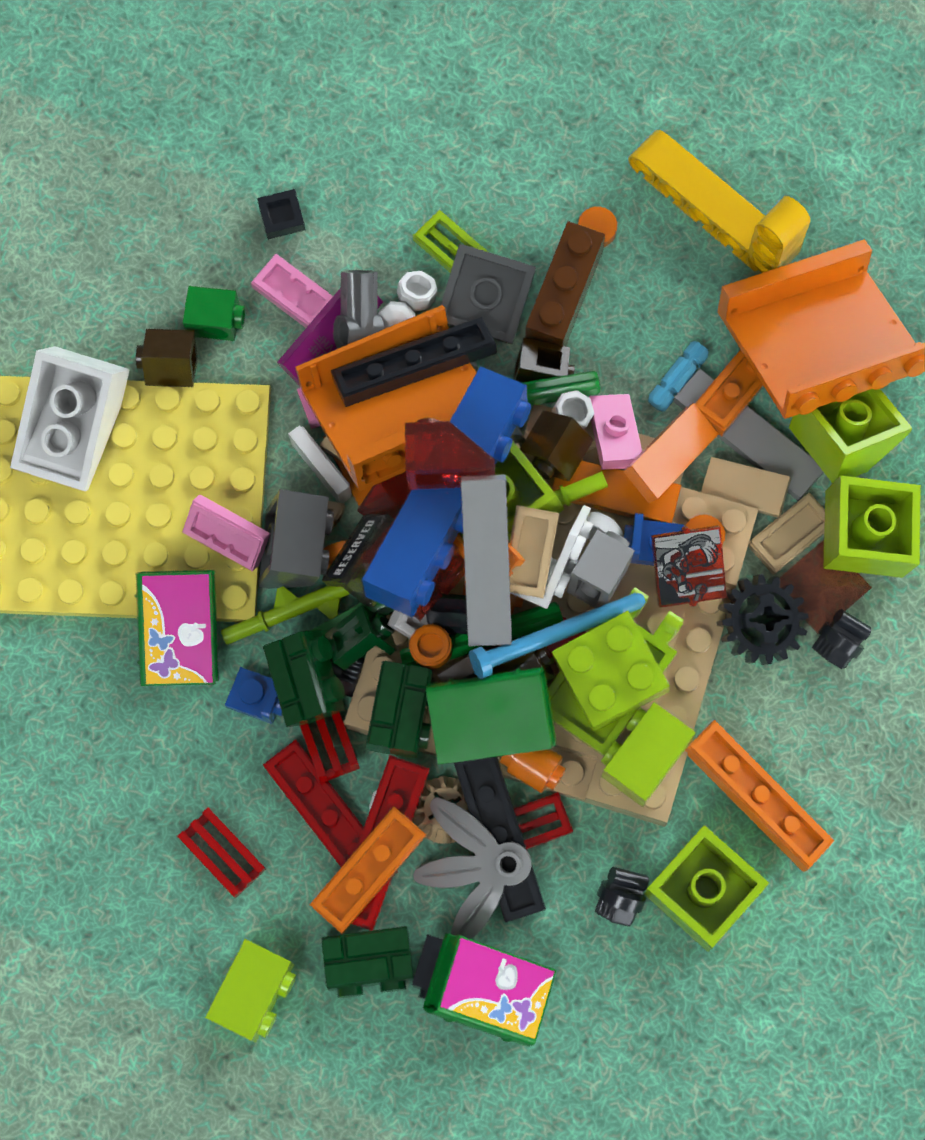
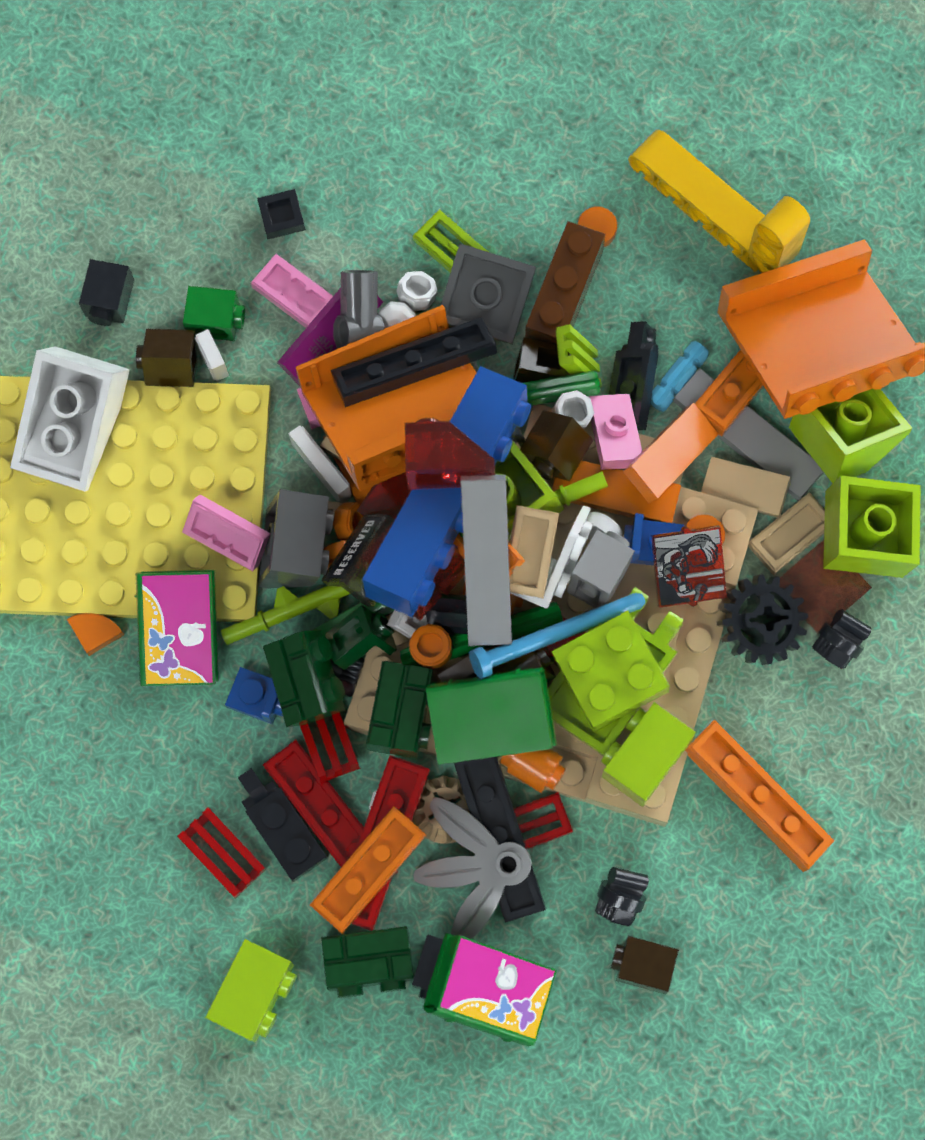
lime brick [644,825,770,952] -> none
none -> orange tile [67,613,124,656]
none -> black brick [79,259,134,326]
none -> white tile [195,329,229,382]
none -> black hinge [238,768,328,882]
none -> orange tile [333,502,370,541]
none -> lime tile [556,324,602,387]
none -> black hinge [609,321,659,430]
none -> dark brown brick [610,936,679,994]

